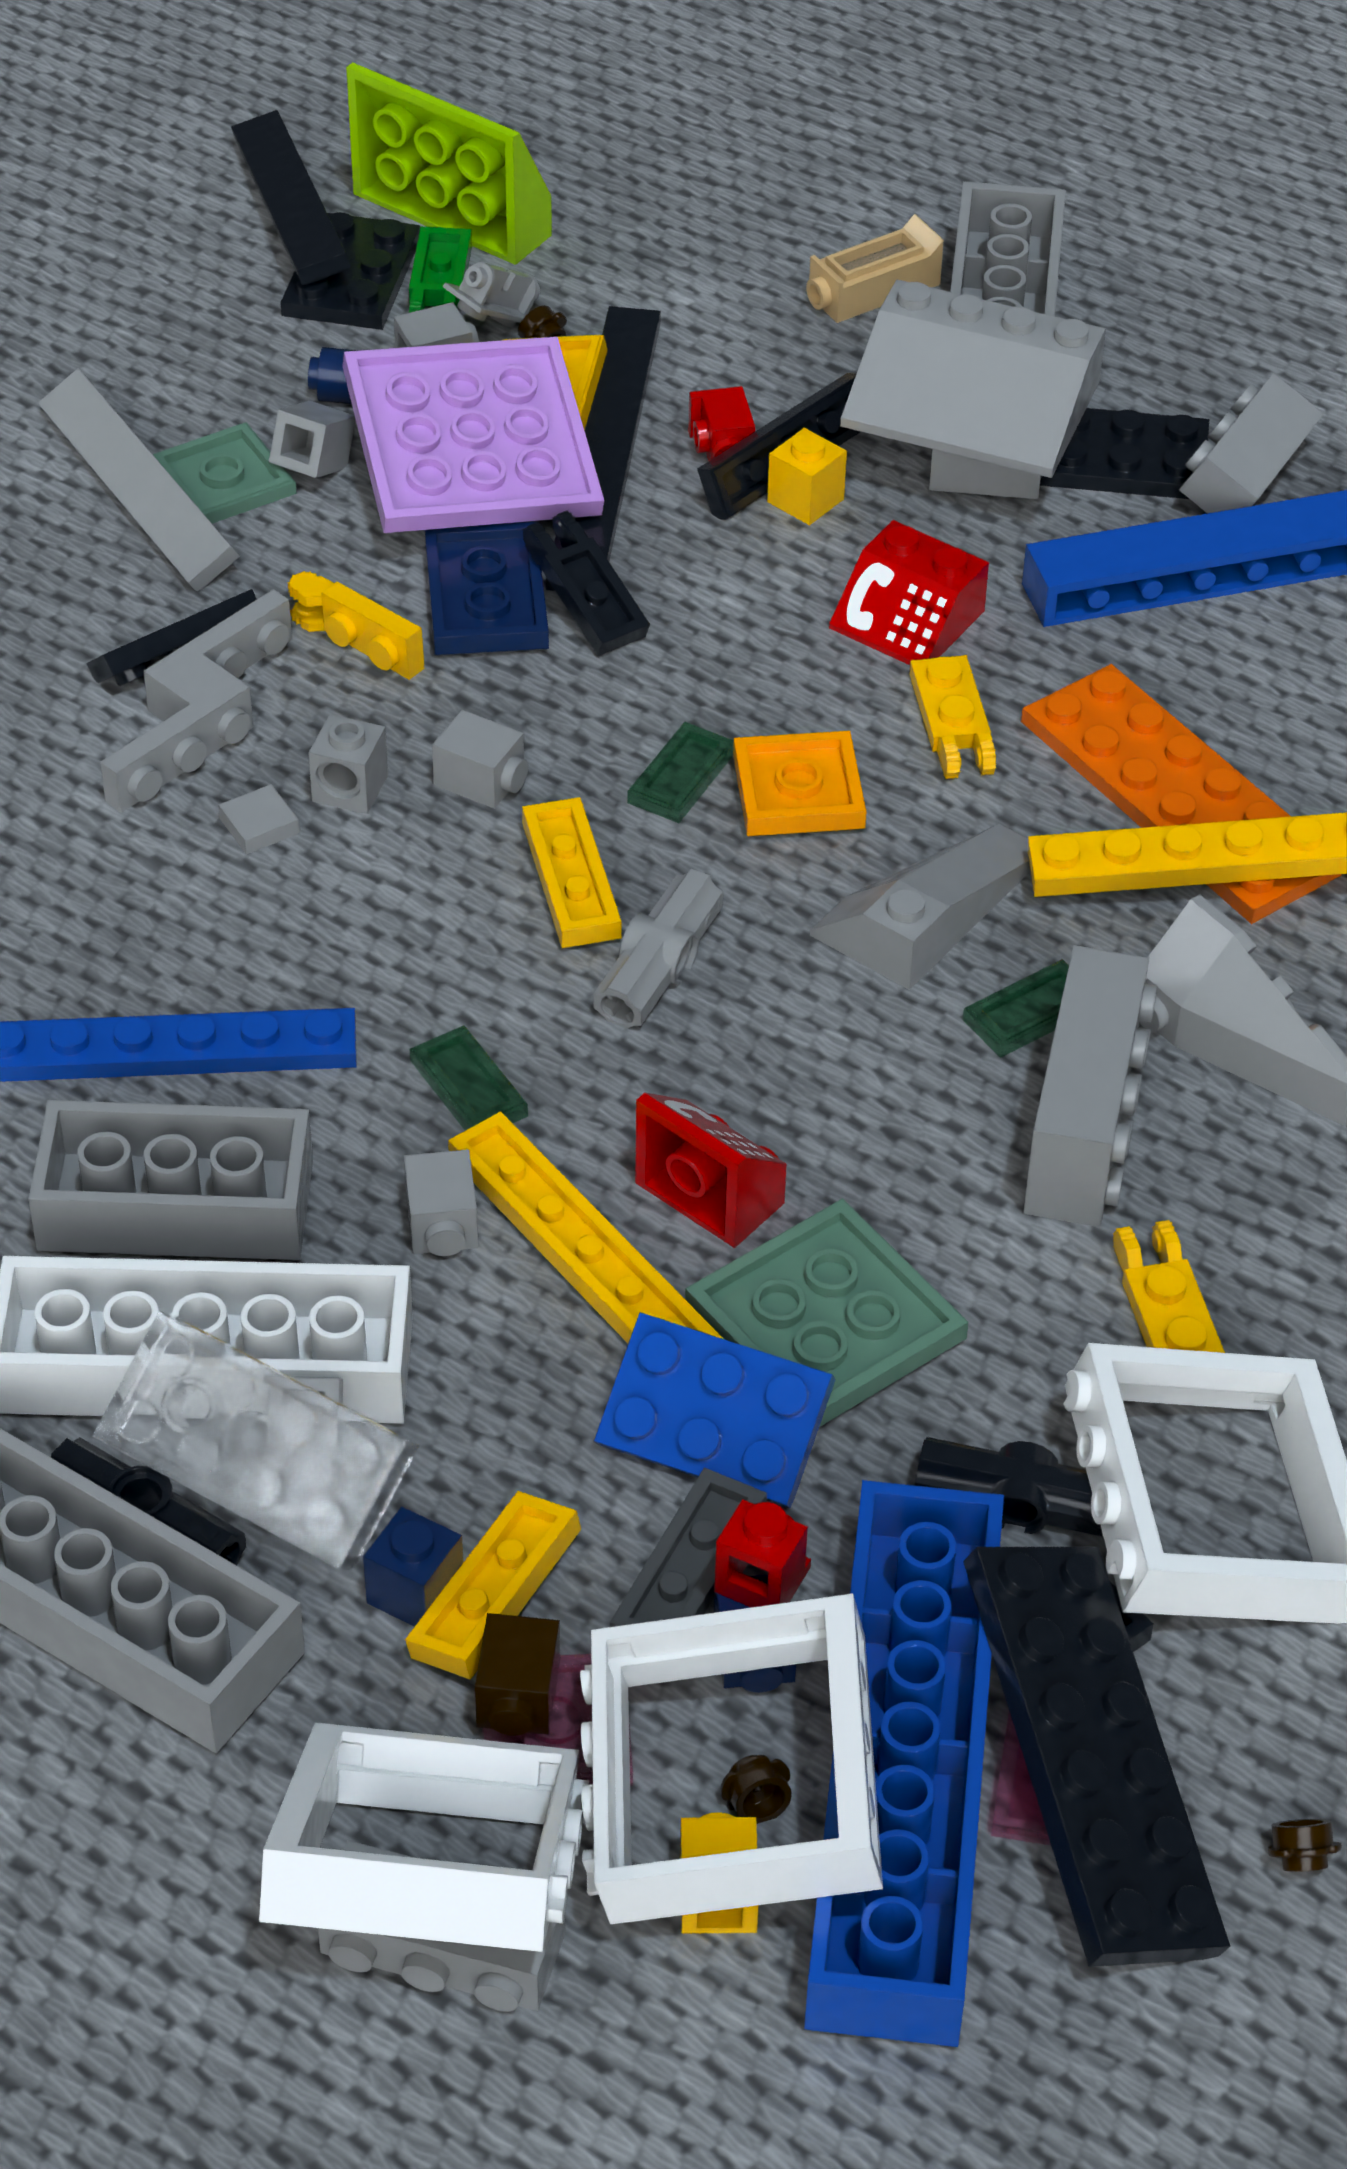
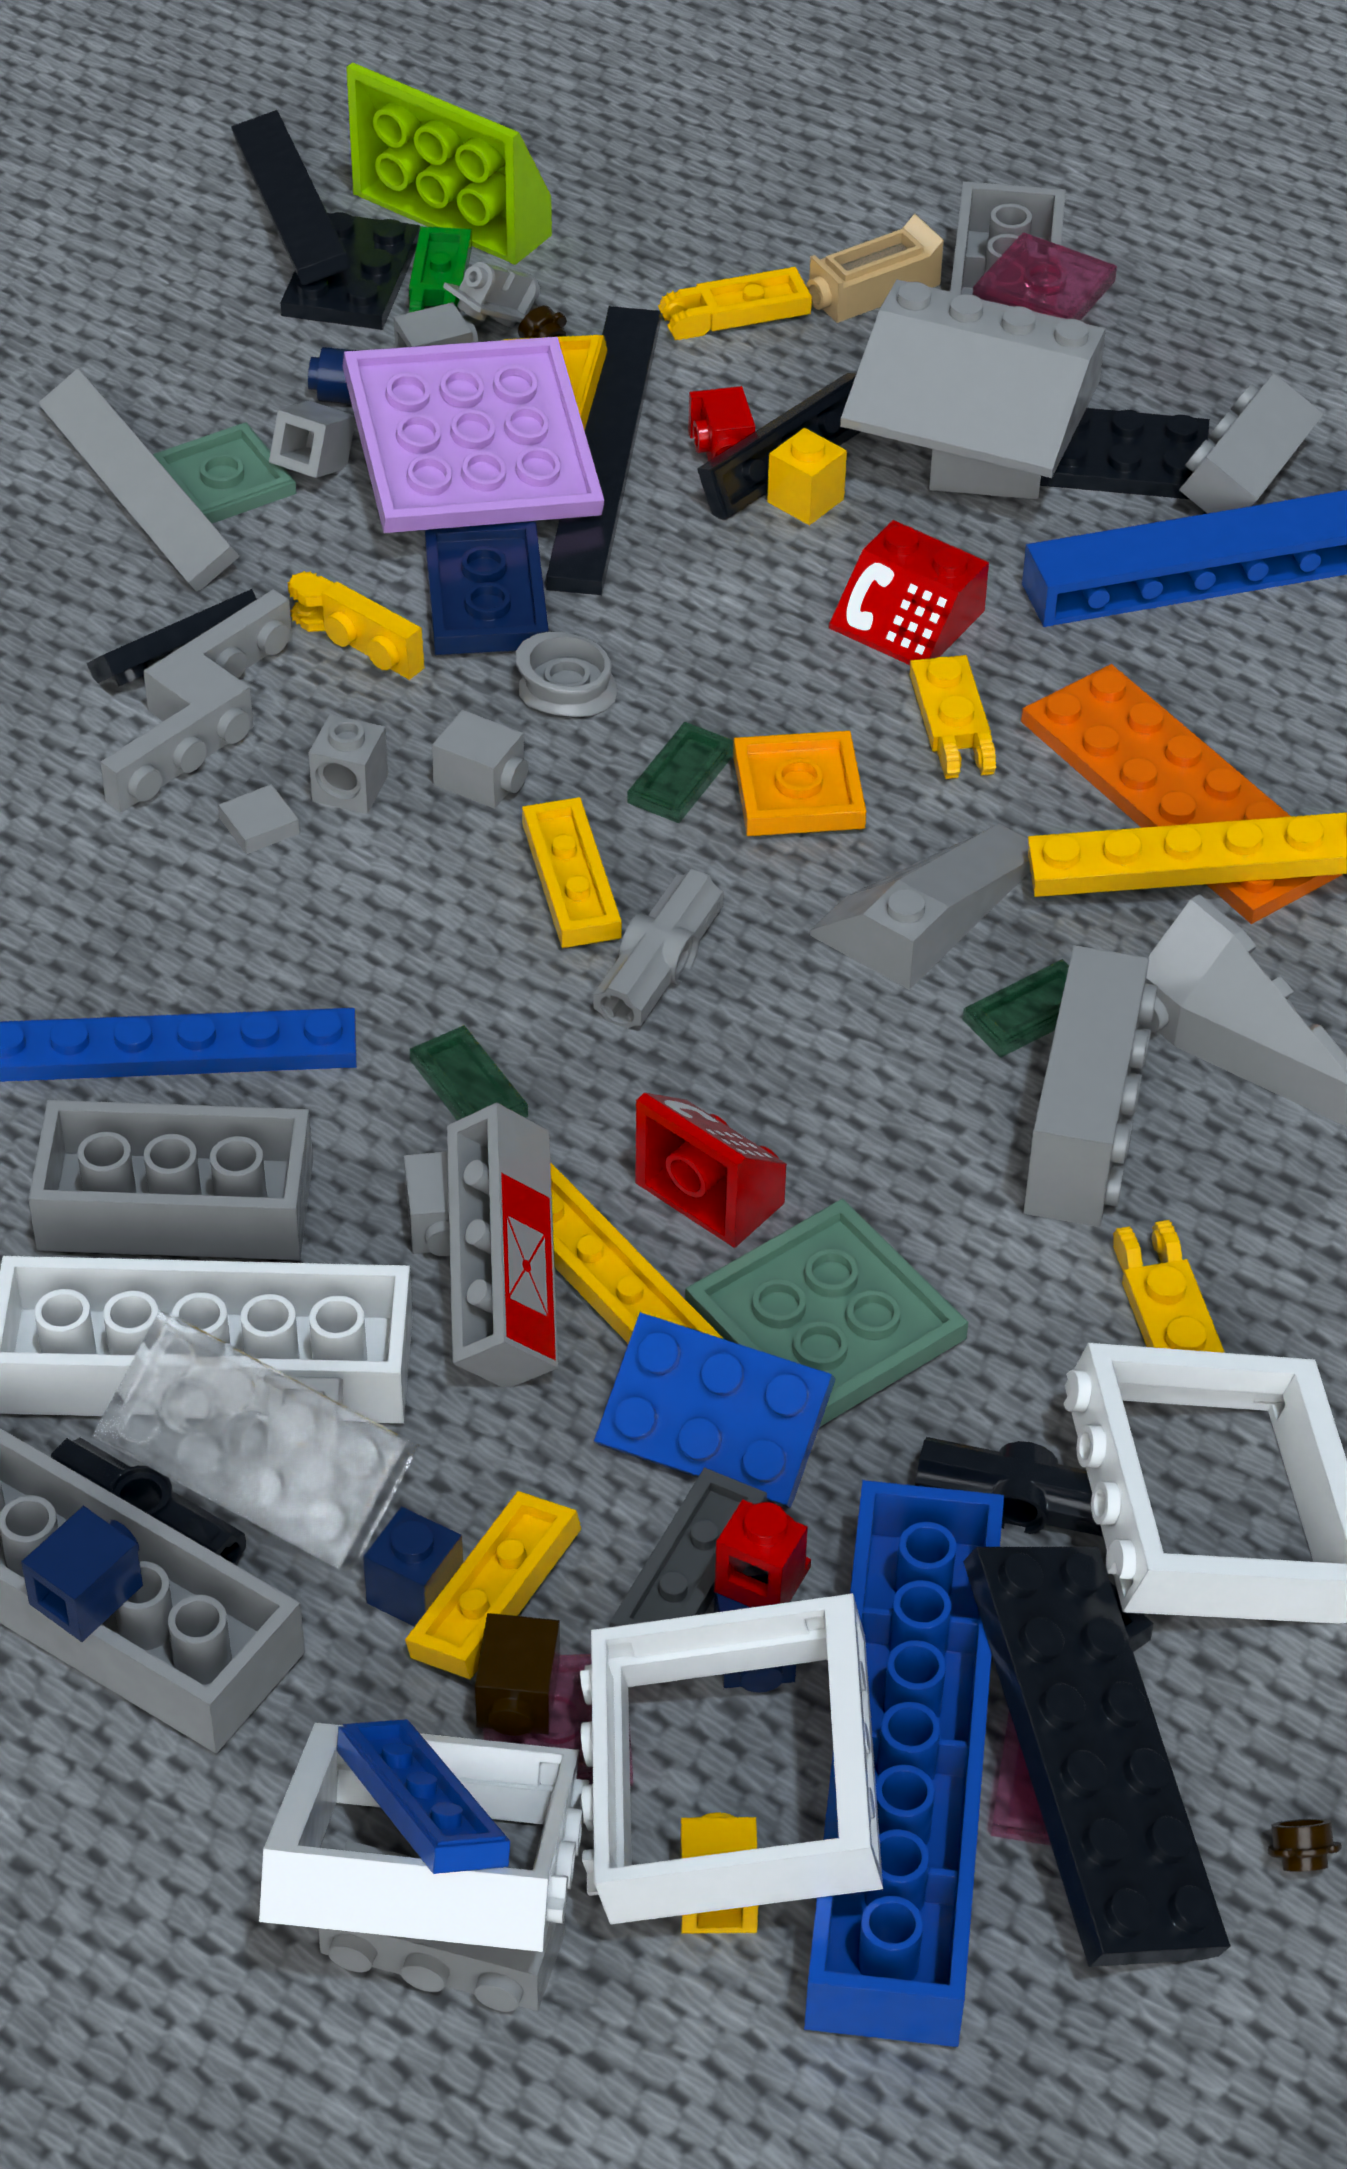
black hinge [522,510,650,656] -> none
dark brown plate [720,1755,792,1824] -> none
none -> dark blue brick [21,1505,143,1642]
none -> blue tile [337,1719,510,1874]
none -> light grey brick [447,1102,558,1387]
none -> light grey piece [516,632,618,717]
none -> yellow hinge [658,267,812,340]
none -> clear pink tile [972,233,1117,321]

